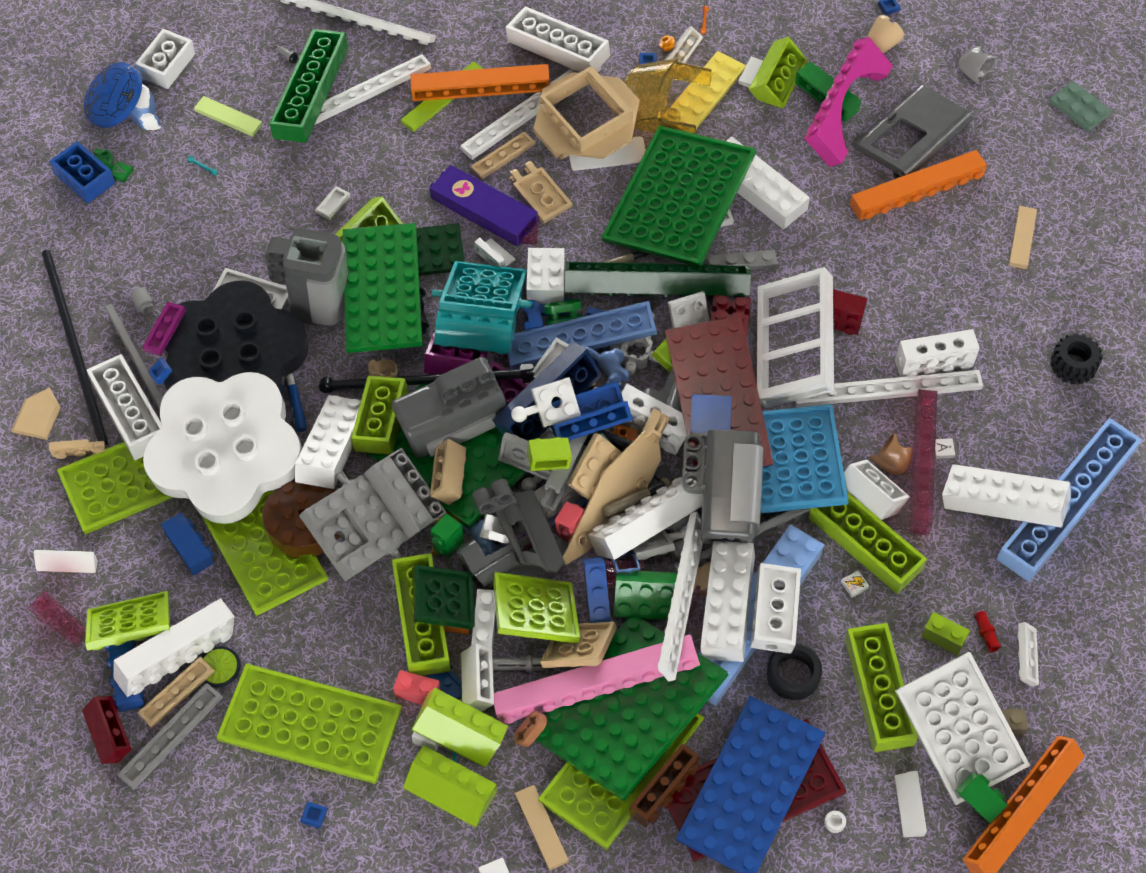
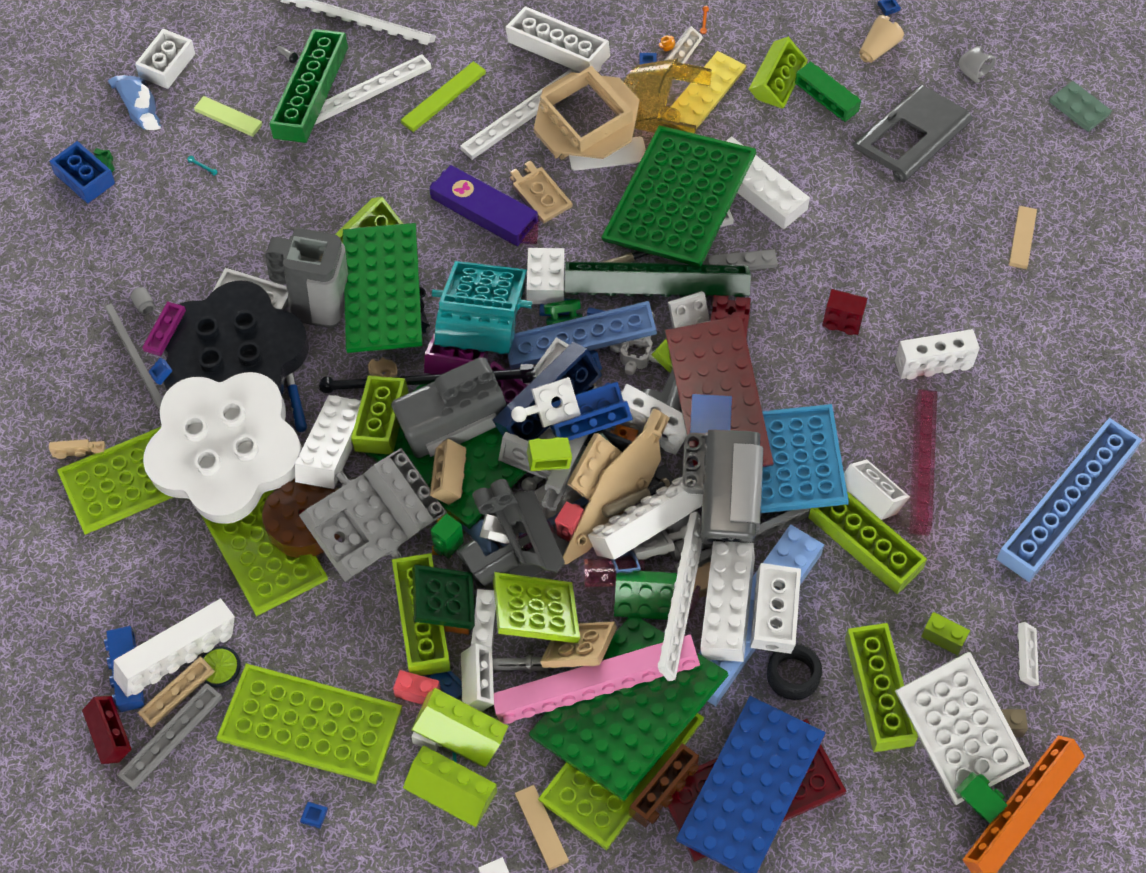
tan tile [11,387,61,440] -> none
clear pink slope [27,590,86,646] -> none
white slope [34,550,98,573] -> none
black piece [42,250,108,445] -> none
blue dish [84,62,142,128] -> none
lime plate [85,591,170,651] -> none
white brick [86,354,162,461] -> none
green tile [111,161,134,183] -> none
blue brick [161,512,214,576] -> none
white tile [315,186,351,220] -> none
orange brick [410,64,550,102] -> none
dark green plate [417,223,465,276] -> none
tan tile [470,131,535,180] -> none
white panel [474,238,516,267] -> none
nougat beam [514,711,547,747] -> none
blue leg [523,300,544,331] -> none
blue brick [582,557,611,623] -> none
medium blue animal [586,347,630,390] -> none
white tile [738,56,763,87] -> none
white window [757,267,834,408] -> none
white plate [795,370,983,407] -> none
dark pink arch [804,37,893,167] -> none
white tile [824,811,846,833] -> none
tile [841,571,869,597] -> none
orange brick [850,150,987,220] -> none
medium nougat piece [869,433,913,475] -> none
white slope [894,771,927,837] -> none
white tile [932,438,955,459] -> none
white brick [942,464,1071,528] -> none
red pin [974,611,1001,652] -> none
black tyre [1051,333,1103,384] -> none

